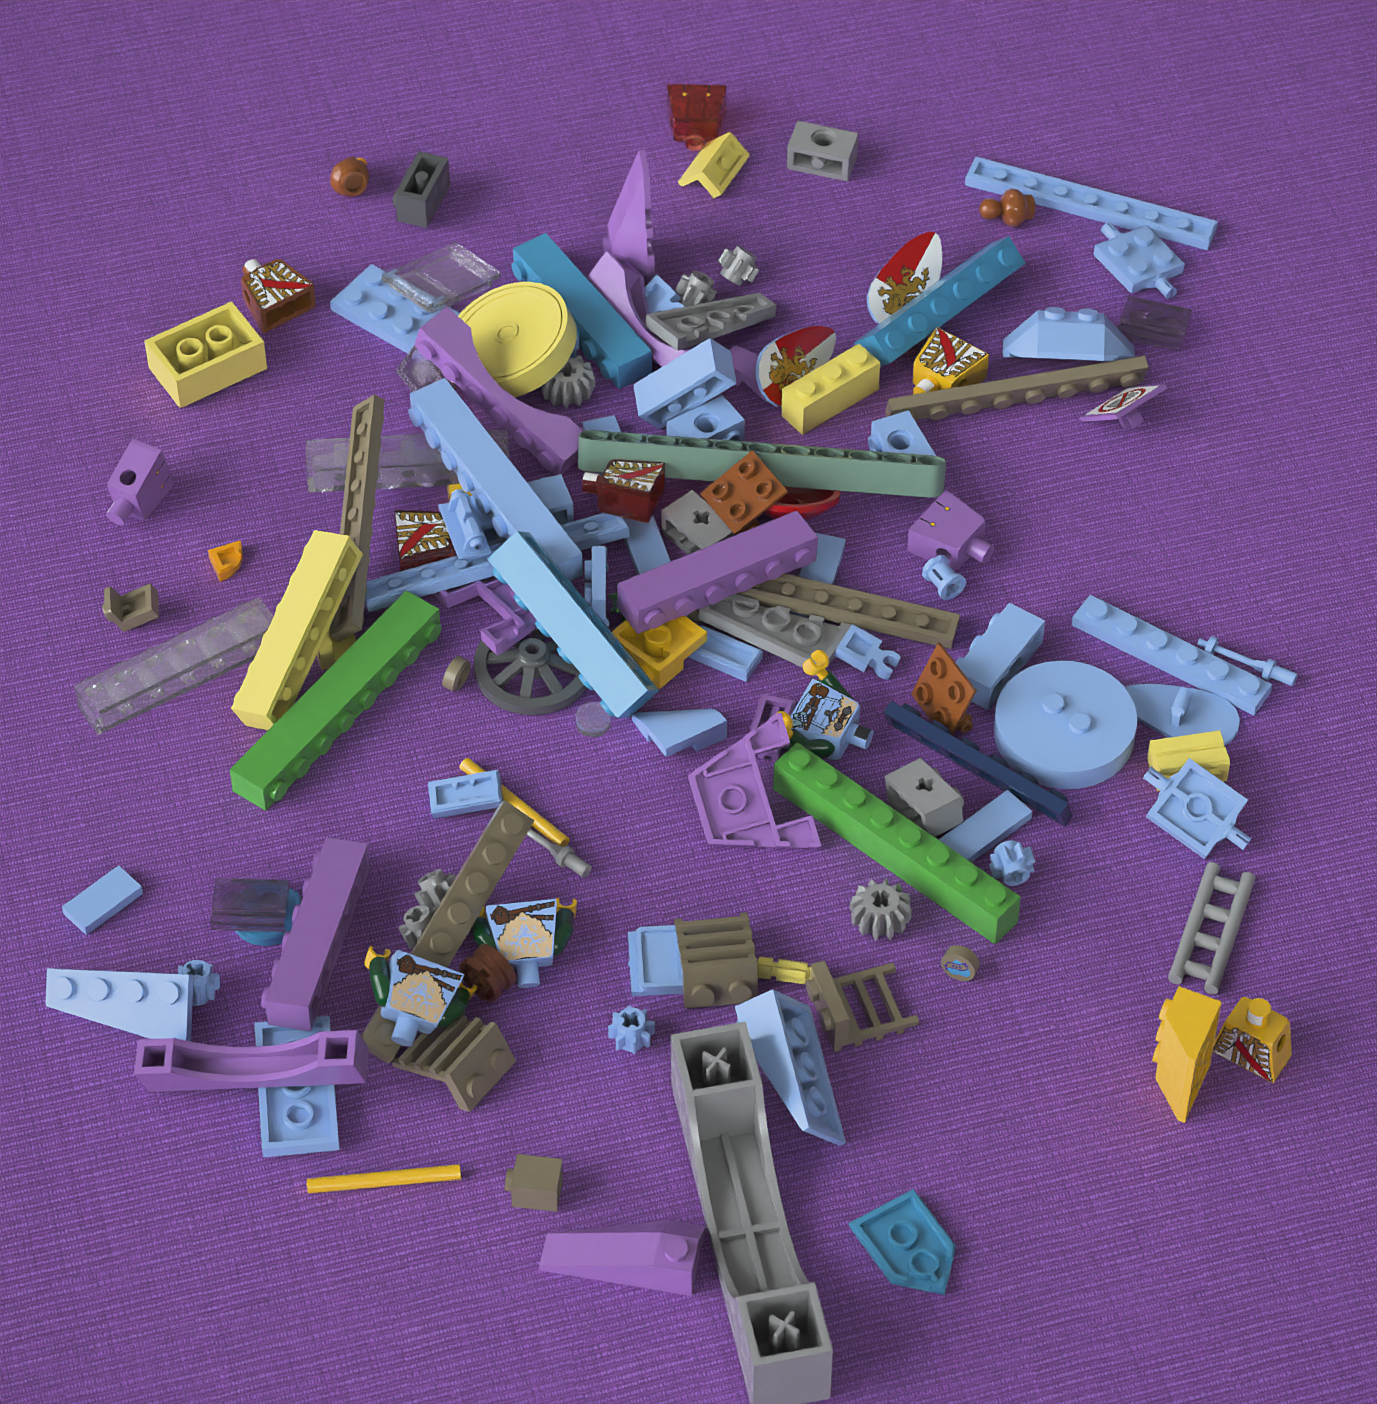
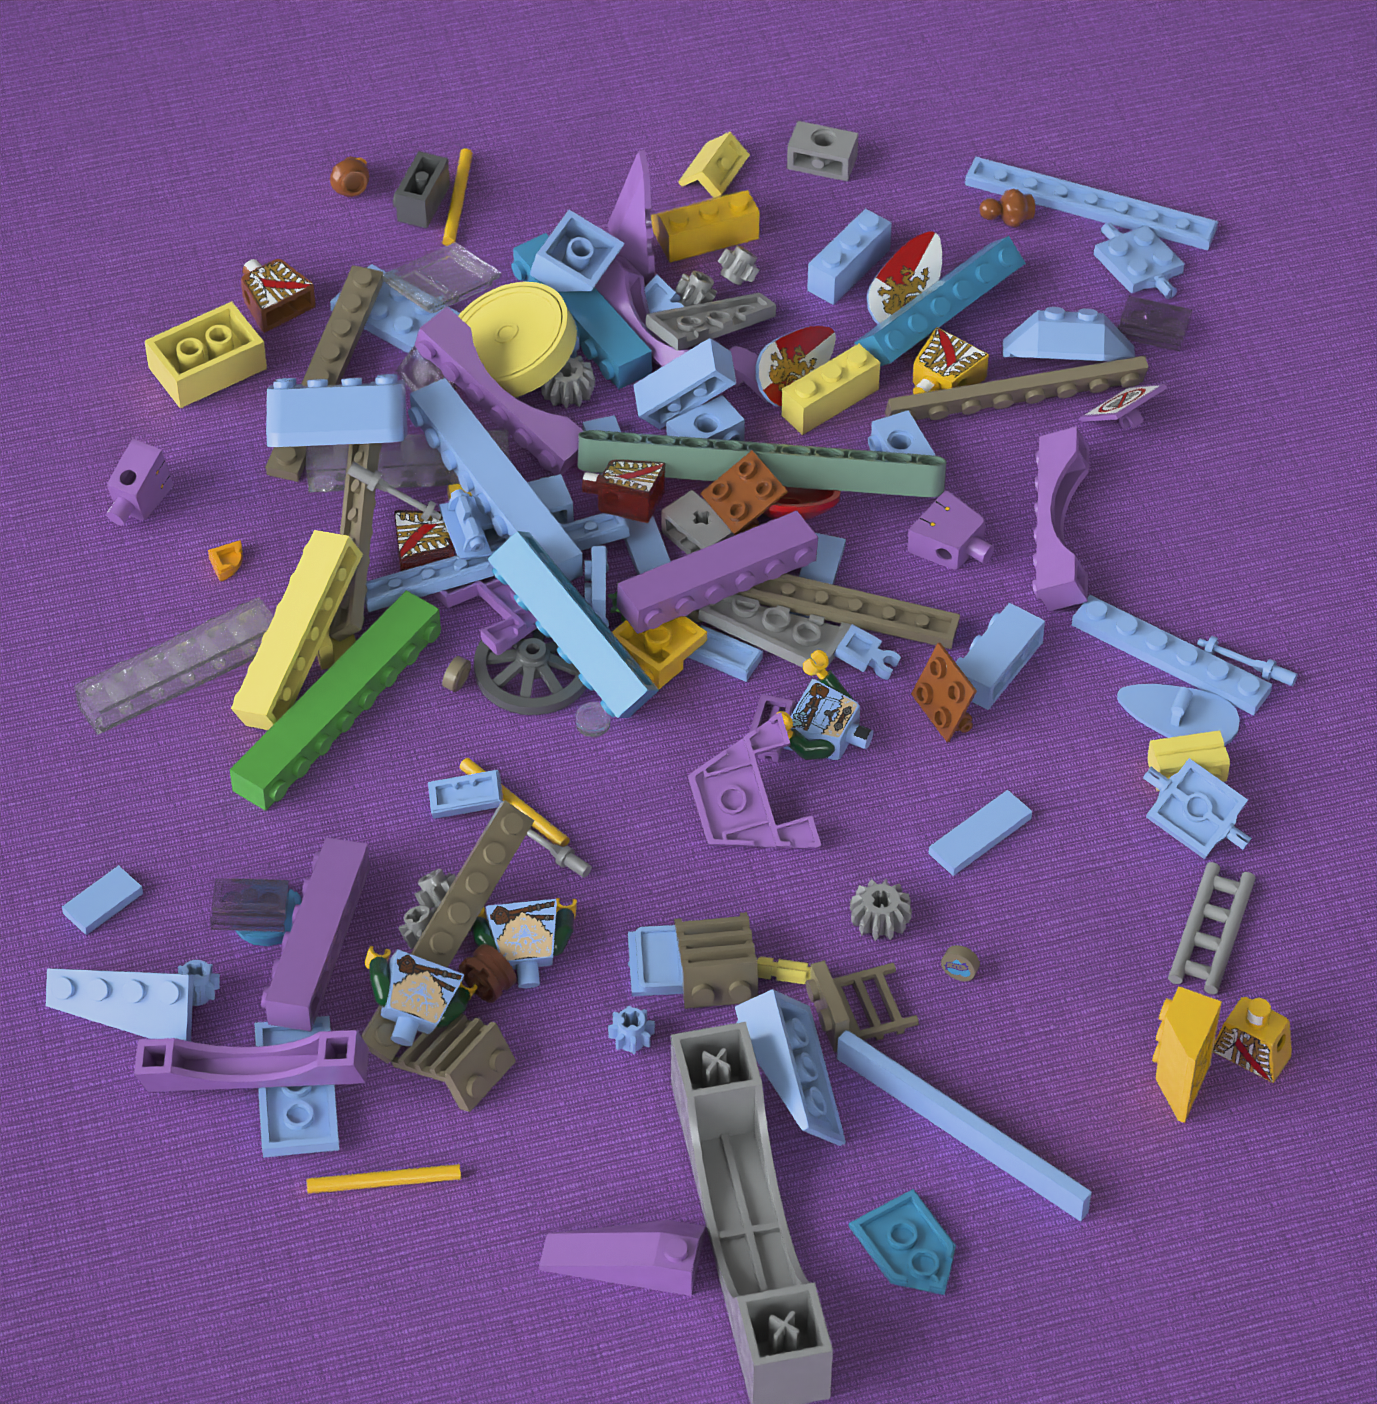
dark tan bracket [102,583,159,632] -> none
dark tan brick [505,1154,563,1212] -> none
light blue slope [632,708,727,757] -> none
clear red torso [667,84,727,151] -> none
bright green brick [773,742,1021,944] -> none
dark blue plate [884,701,1073,827] -> none
light grey brick [885,758,964,837] -> none
light blue bush [922,555,966,600] -> none
light blue gear [989,840,1036,886] -> none
light blue brick [994,660,1137,789] -> none
none -> dark tan plate [265,265,384,482]
none -> light blue windscreen [266,374,408,447]
none -> light grey piece [347,462,442,521]
none -> yellow bar [442,148,473,247]
none -> light blue slope [529,210,624,291]
none -> yellow slope [651,190,760,263]
none -> light blue brick [808,208,892,305]
none -> light blue tile [837,1030,1092,1221]
none -> medium lavender arch [1032,426,1089,611]

